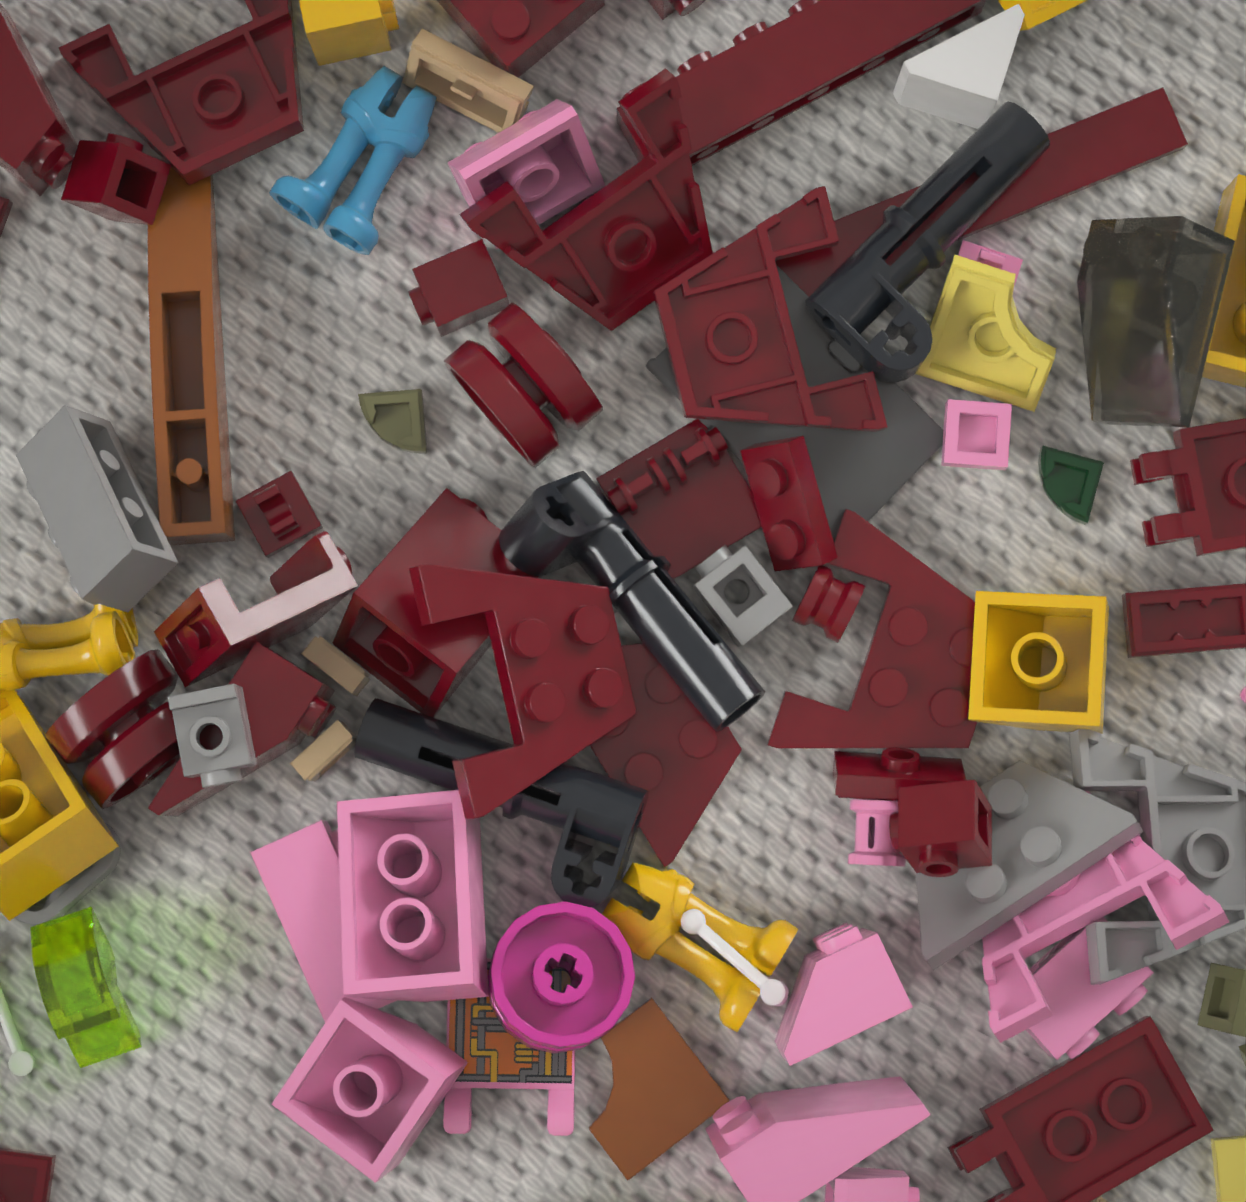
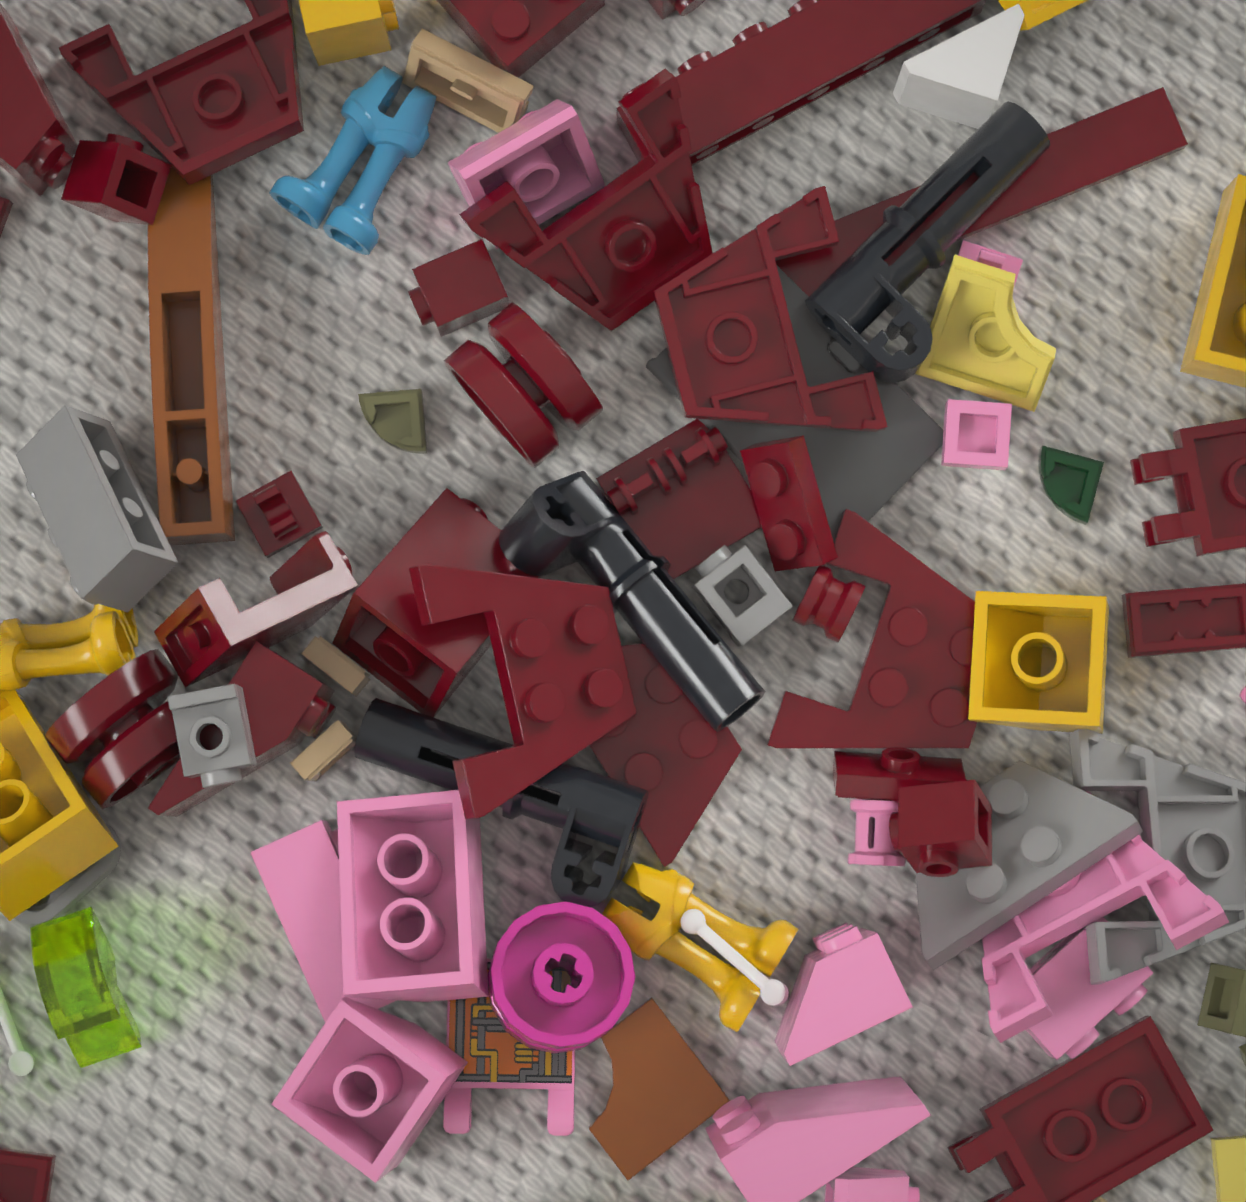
clear smoke slope [1077,216,1235,428] -> none

